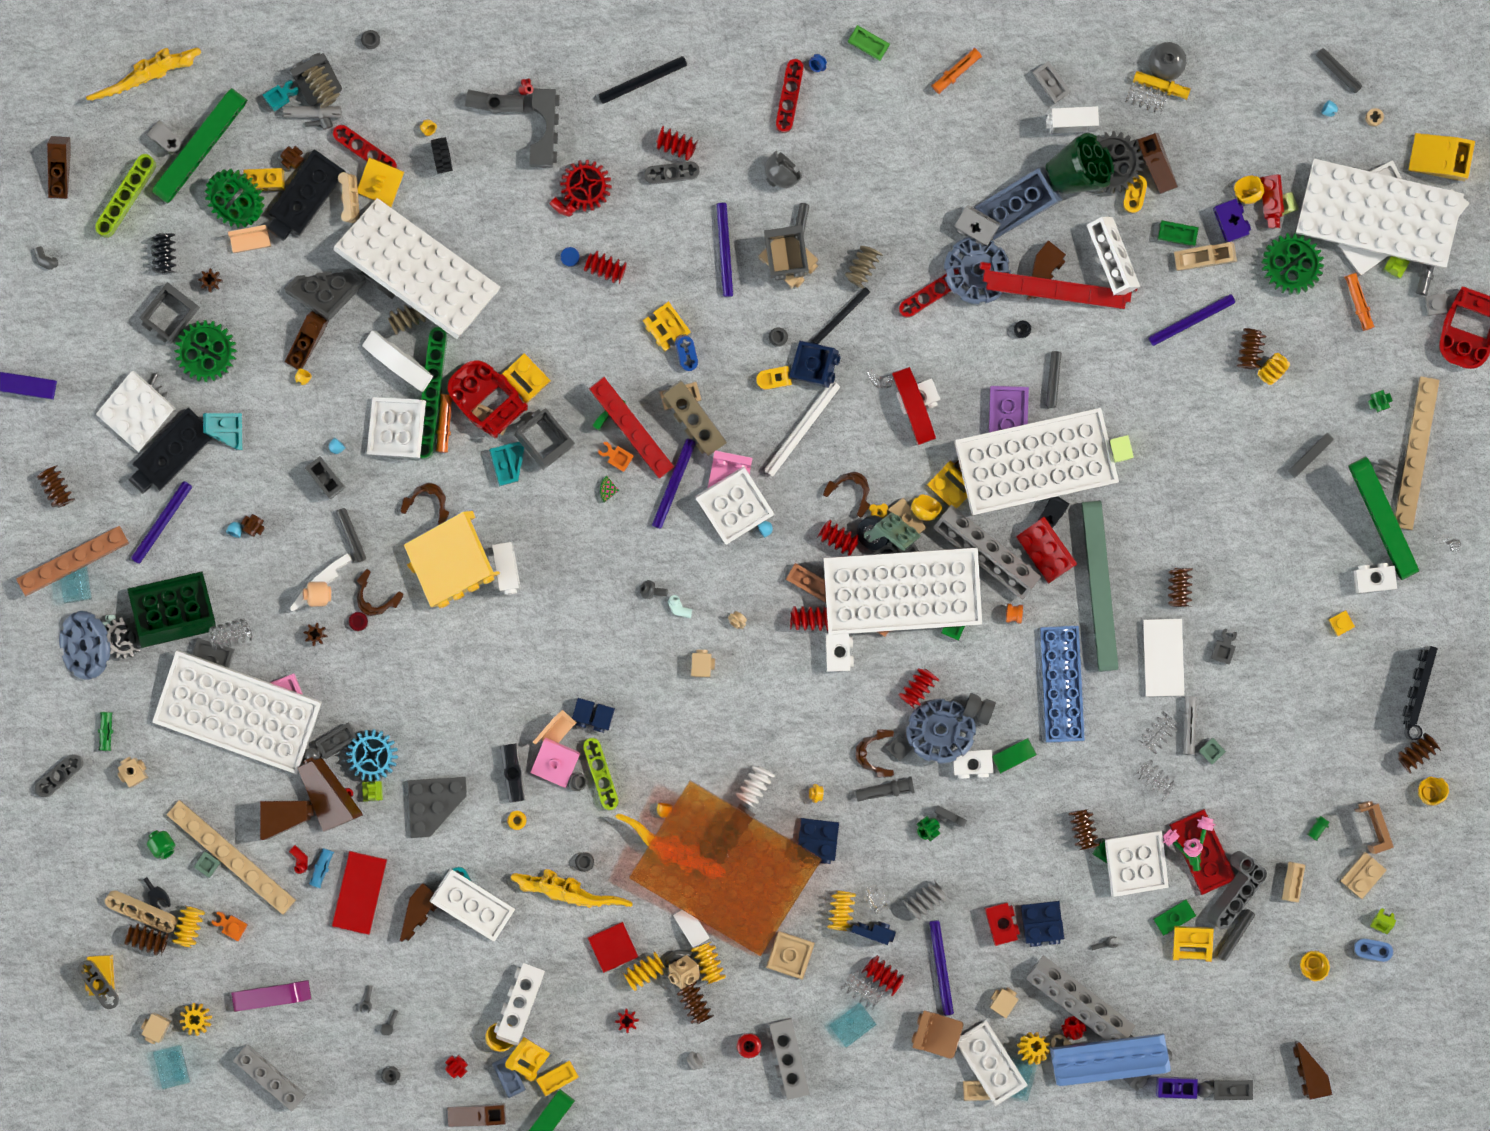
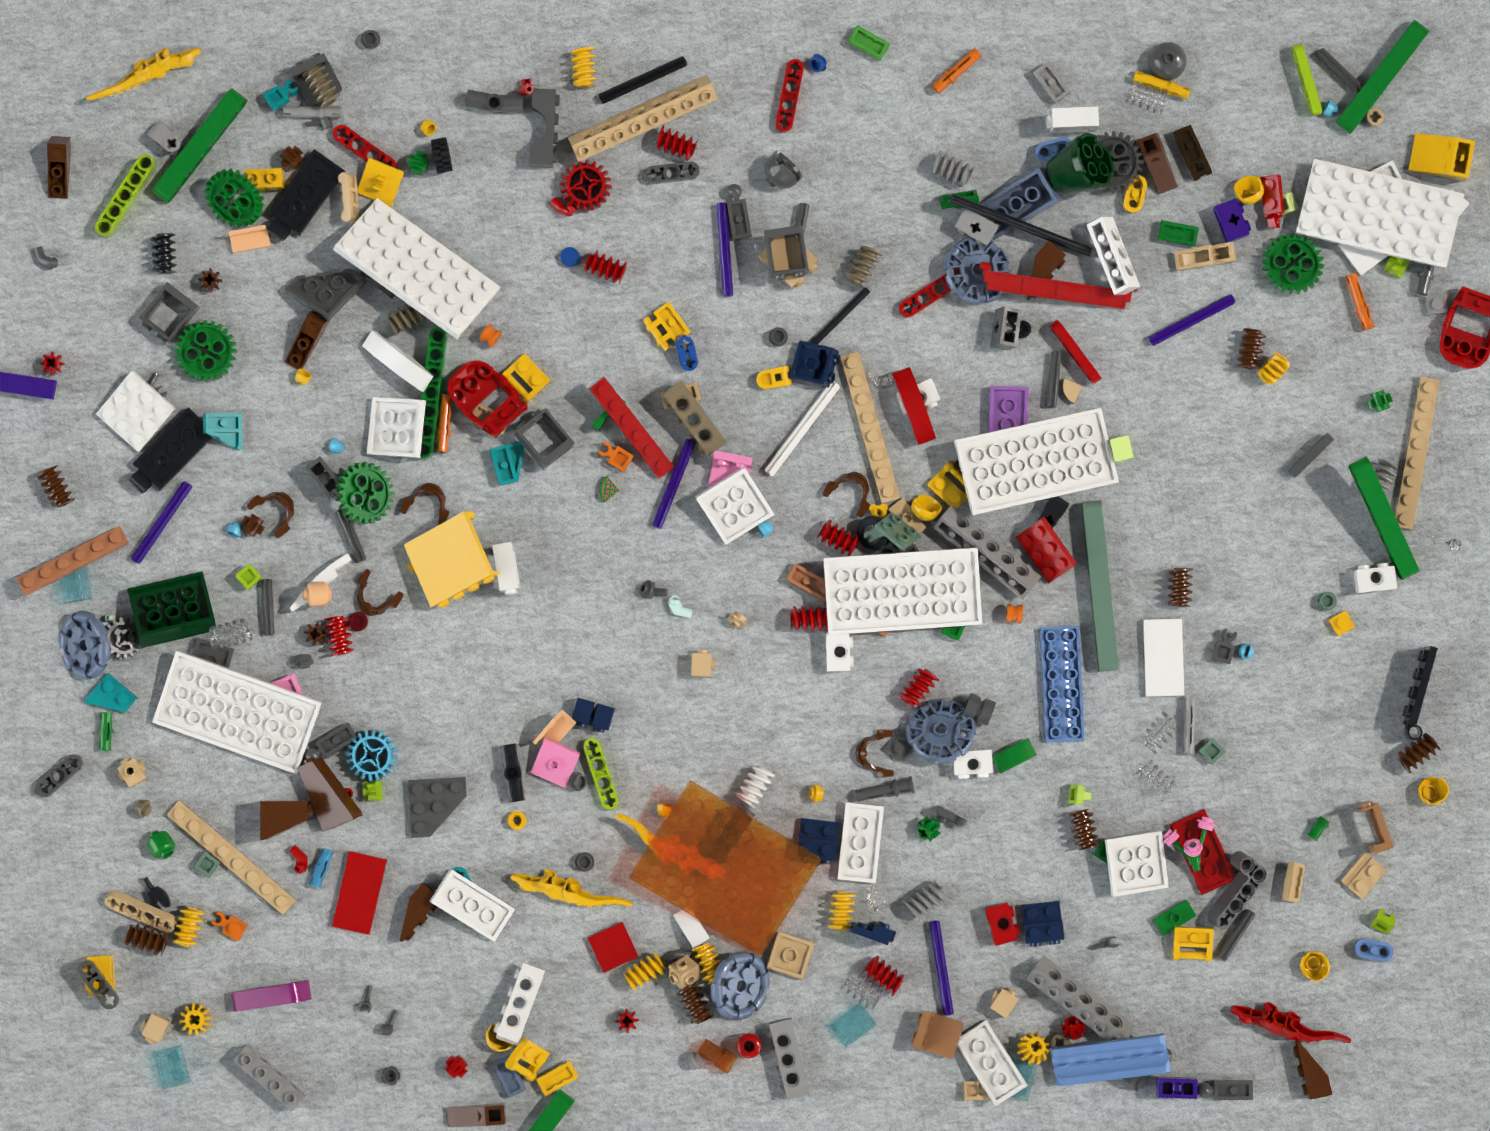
none -> red gear [40,351,65,376]
none -> teal wing [84,673,138,713]
none -> dark tan plate [134,799,152,818]
none -> lime tile [235,563,263,590]
none -> reddish brown helmet [247,492,294,539]
none -> dark grey axle [261,579,275,636]
none -> dark grey plate [294,654,314,669]
none -> red piece [325,616,354,657]
none -> green gear [335,462,394,525]
none -> green gear [408,150,430,175]
none -> orange wheel [479,324,502,348]
none -> tan brick [567,75,718,162]
none -> yellow piece [571,47,597,88]
none -> clear orange piece [697,1038,739,1074]
none -> sand blue plate [711,951,770,1020]
none -> dark grey plate [727,184,752,240]
none -> white plate [837,802,884,883]
none -> tan plate [841,351,900,504]
none -> light grey piece [932,150,975,187]
none -> green plate [939,190,979,209]
none -> black piece [949,193,1092,257]
none -> dark grey brick [990,306,1022,350]
none -> medium blue plate [1035,137,1071,162]
none -> red beam [1049,320,1102,385]
none -> tan tile [1062,378,1082,404]
none -> lime tile [1068,784,1092,805]
none -> dark brown plate [1173,124,1212,181]
none -> red animal [1230,1002,1351,1043]
none -> medium azure hinge [1238,644,1254,659]
none -> lime beam [1291,43,1322,116]
none -> sand green plate [1317,592,1337,611]
none -> green beam [1335,20,1430,134]

